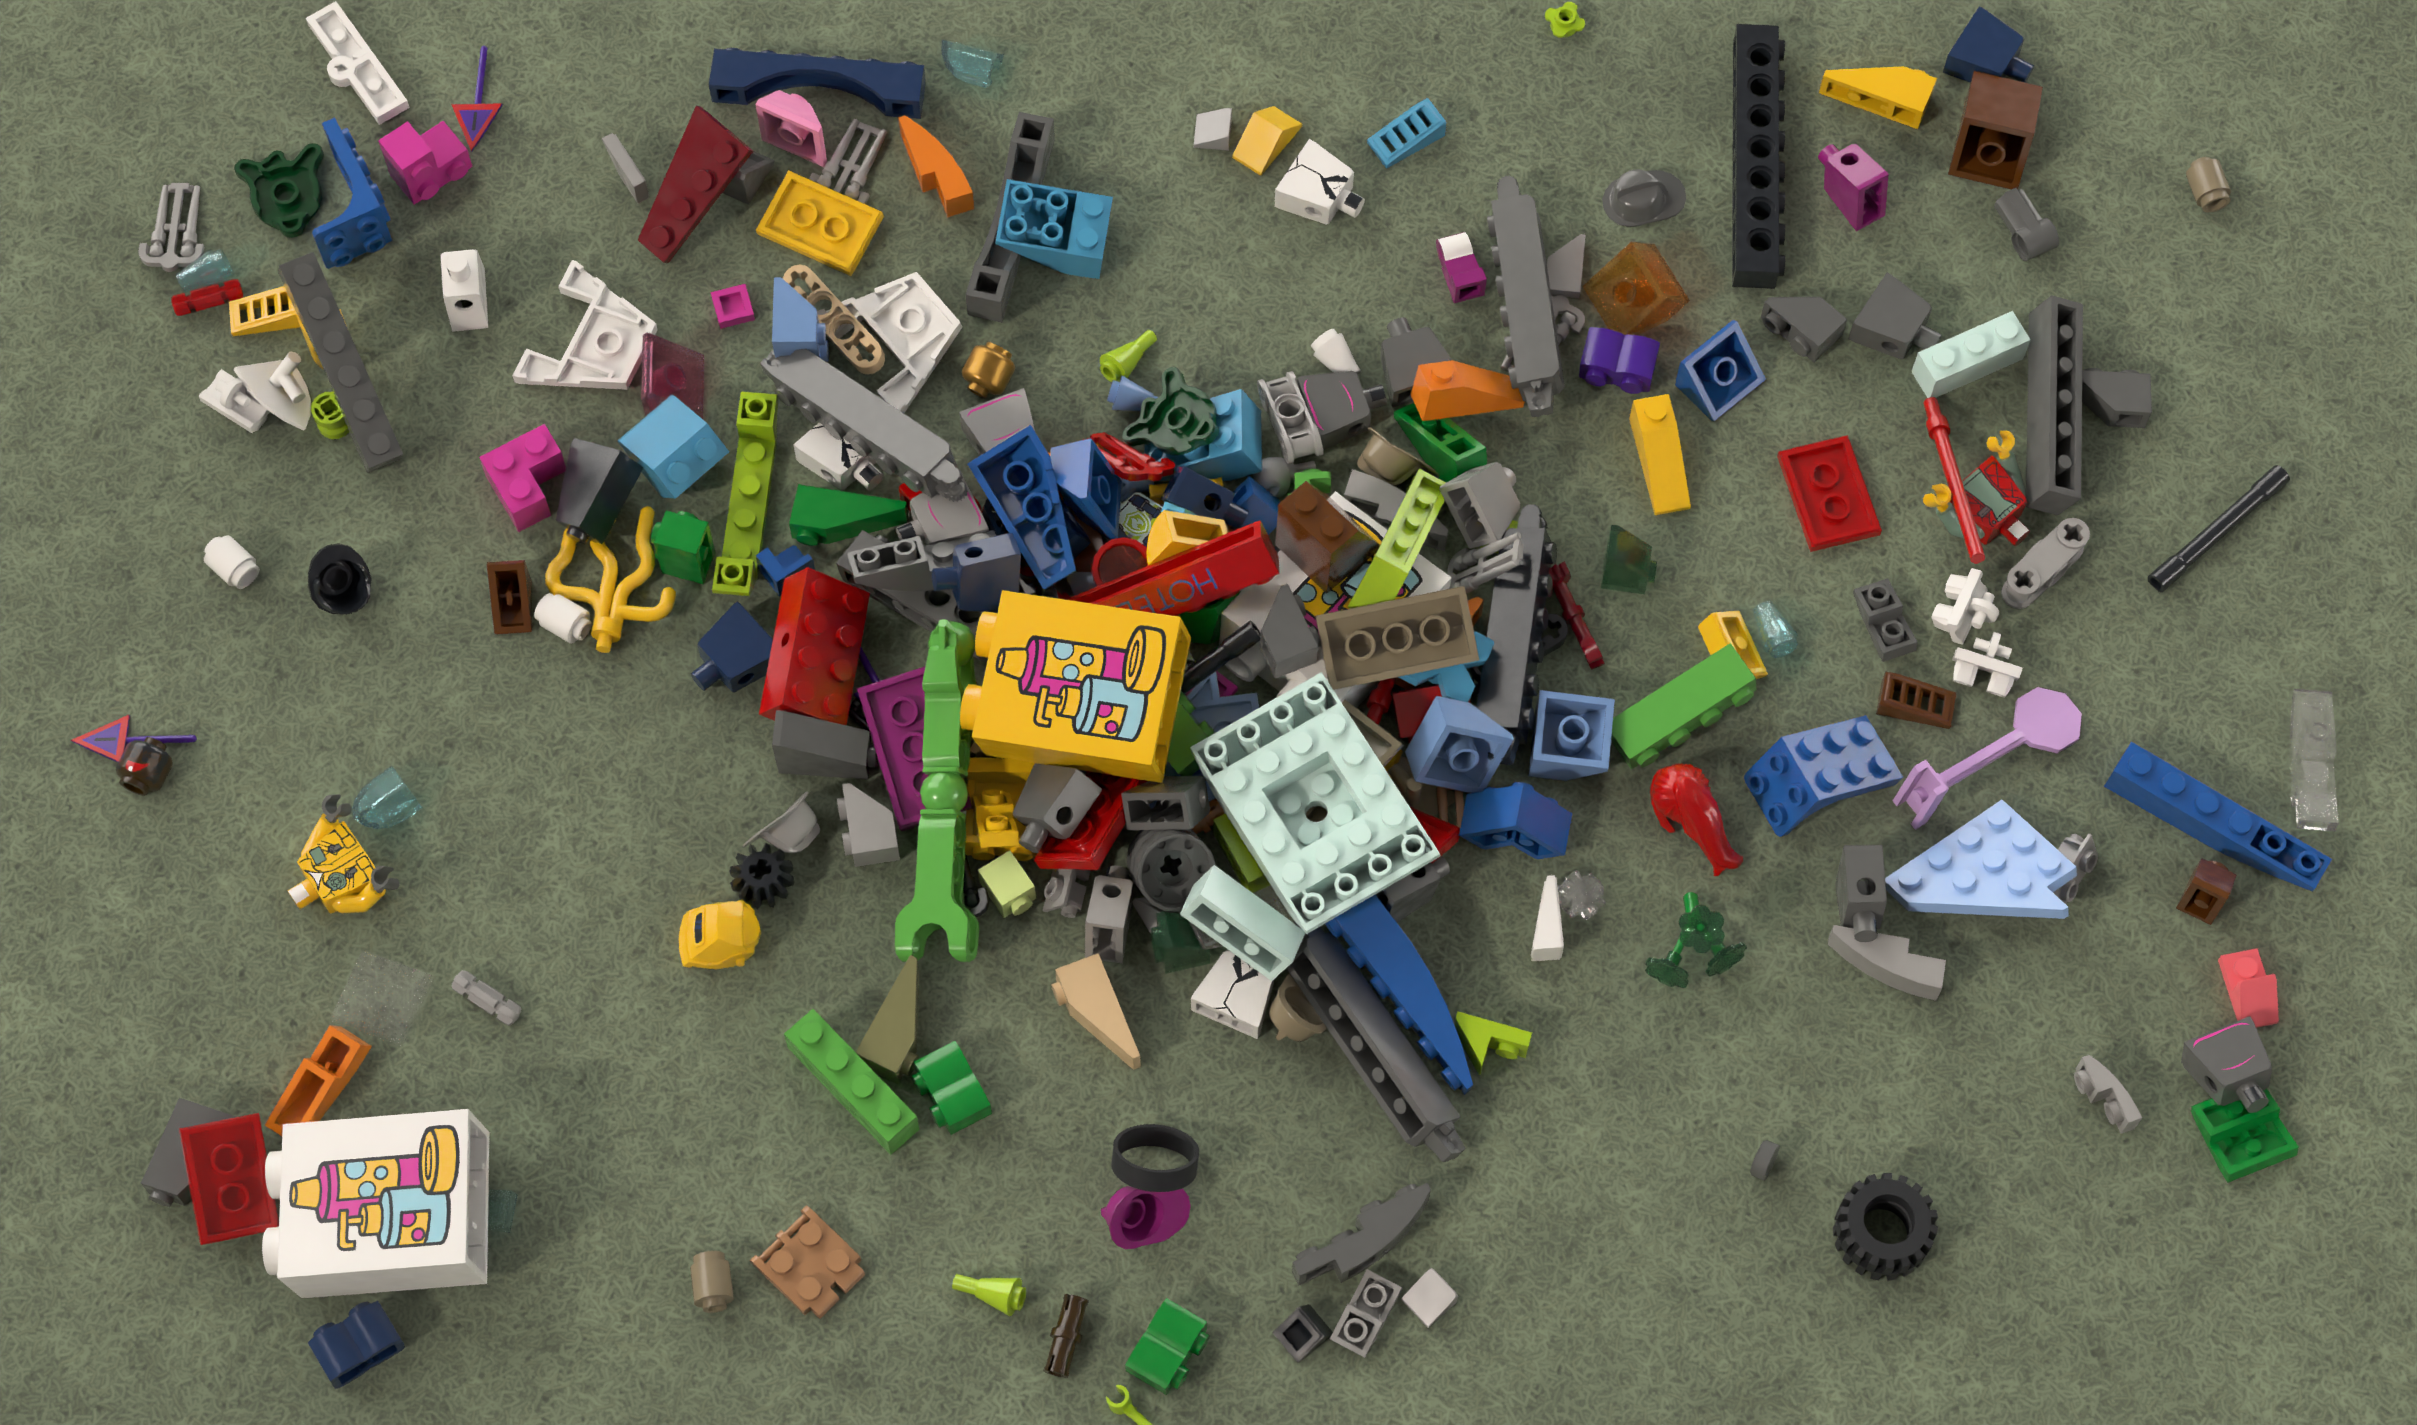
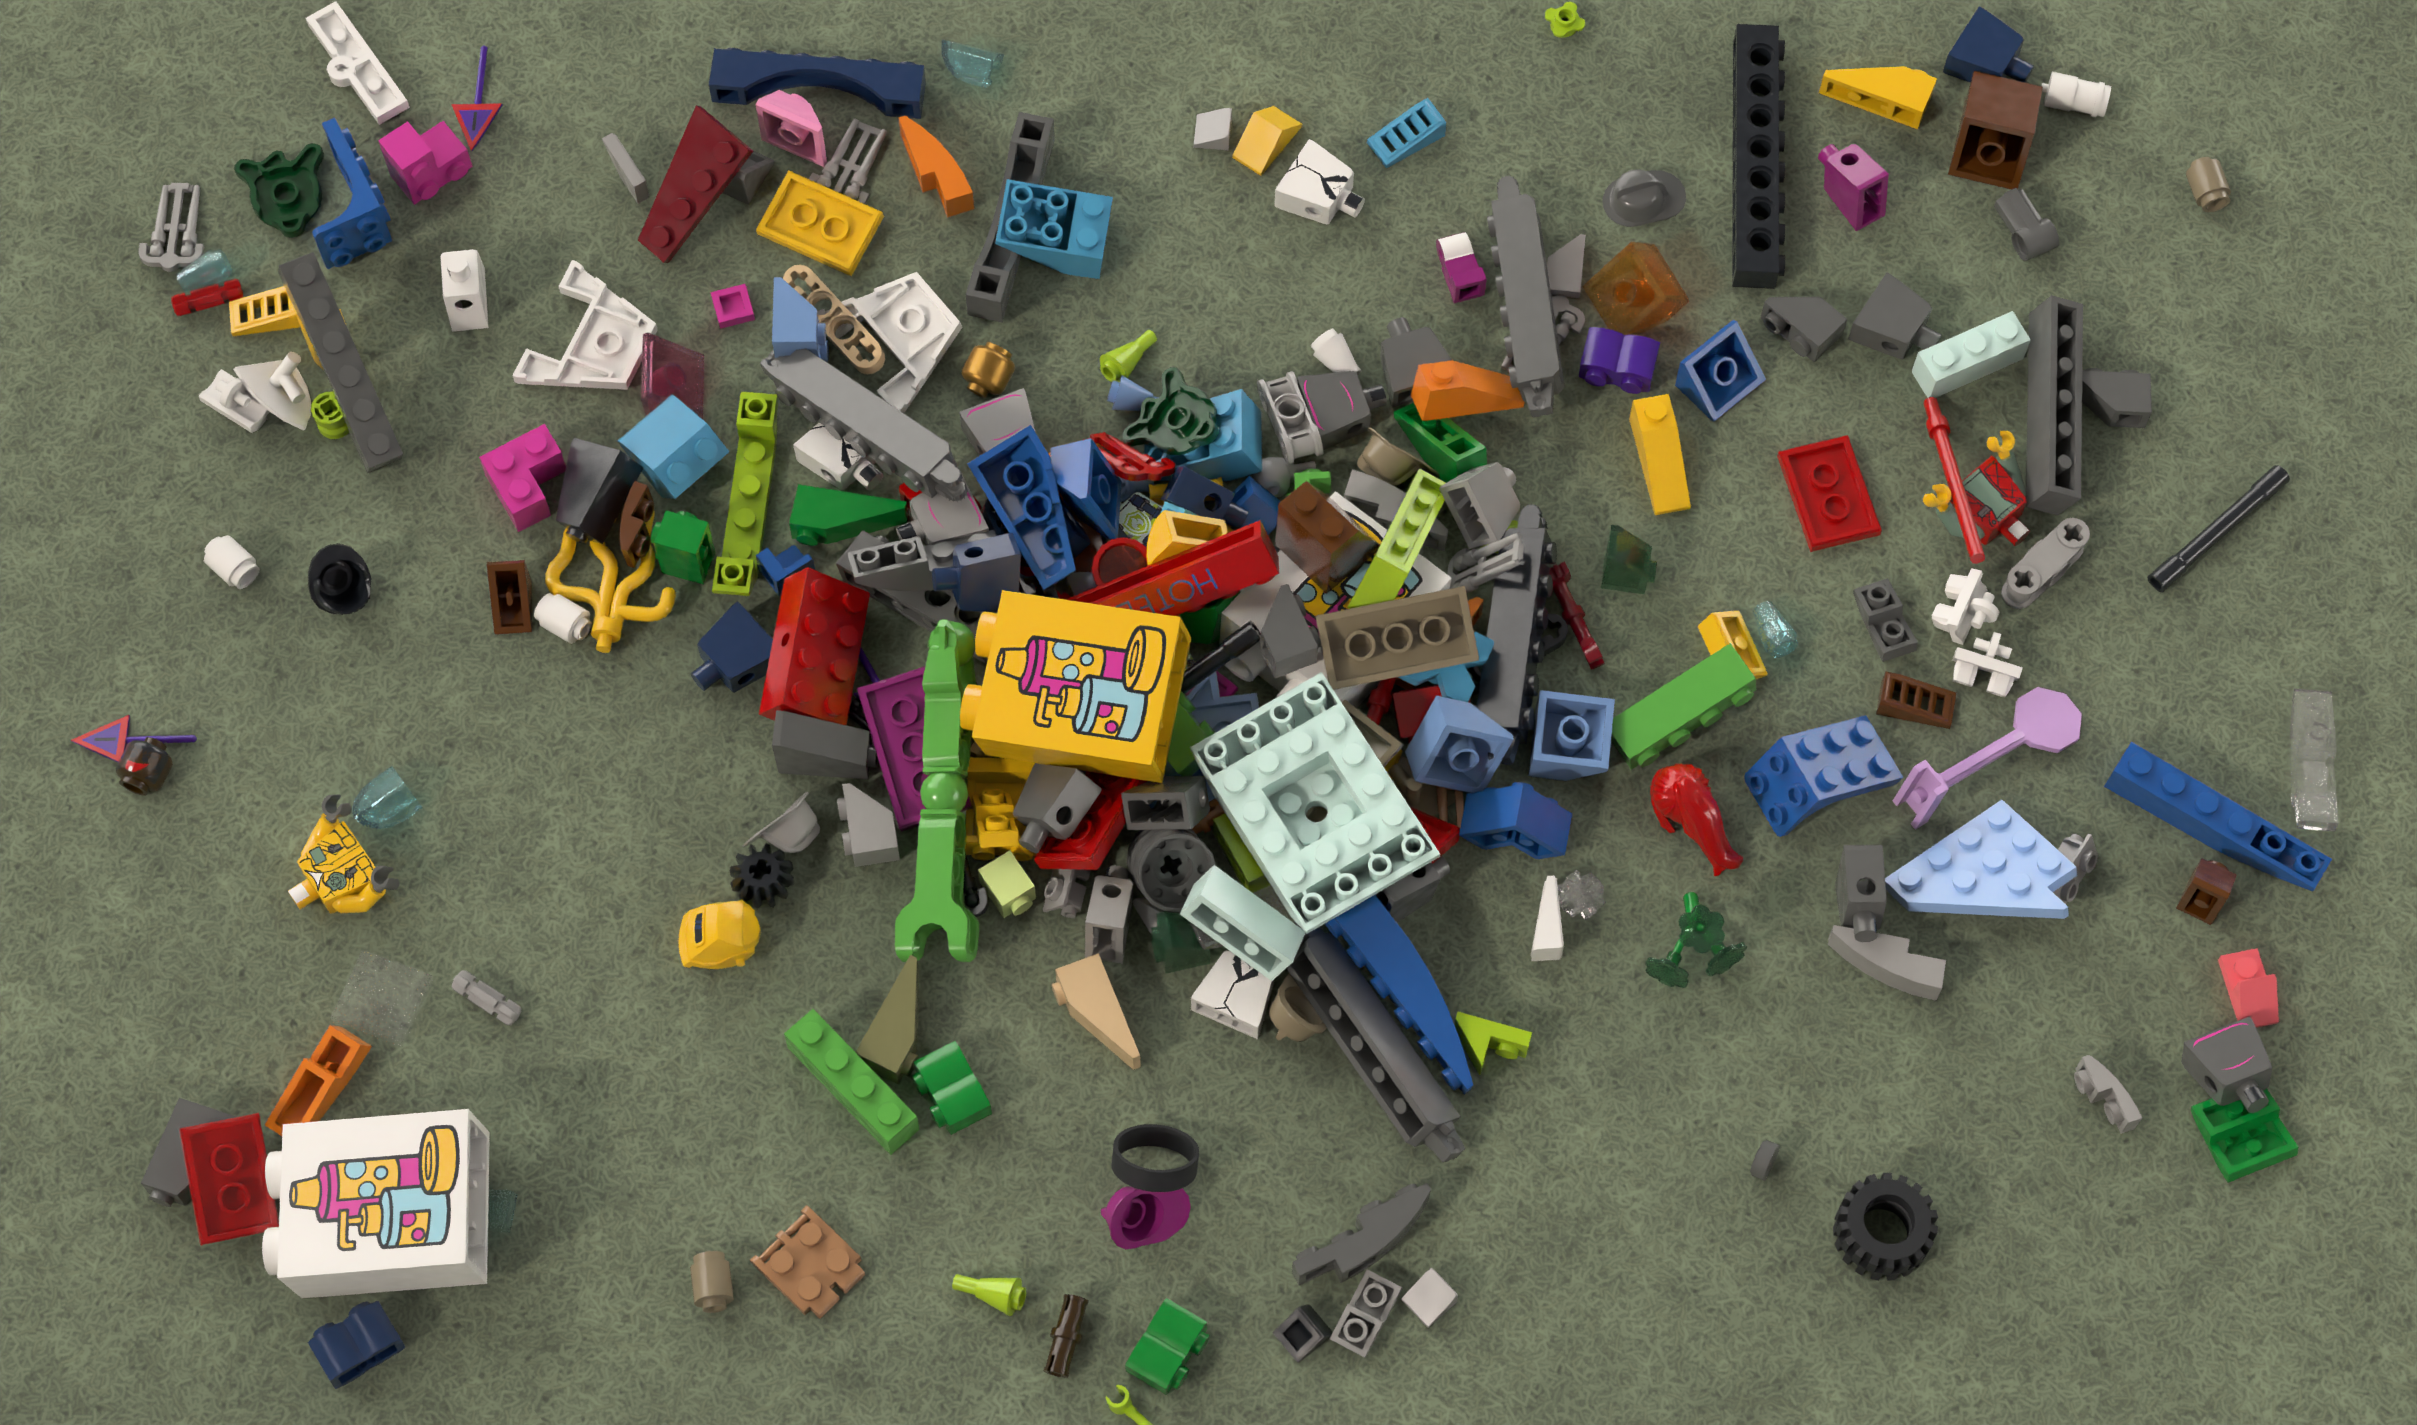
none -> reddish brown slope [620,481,655,568]
none -> white piece [2041,71,2111,117]

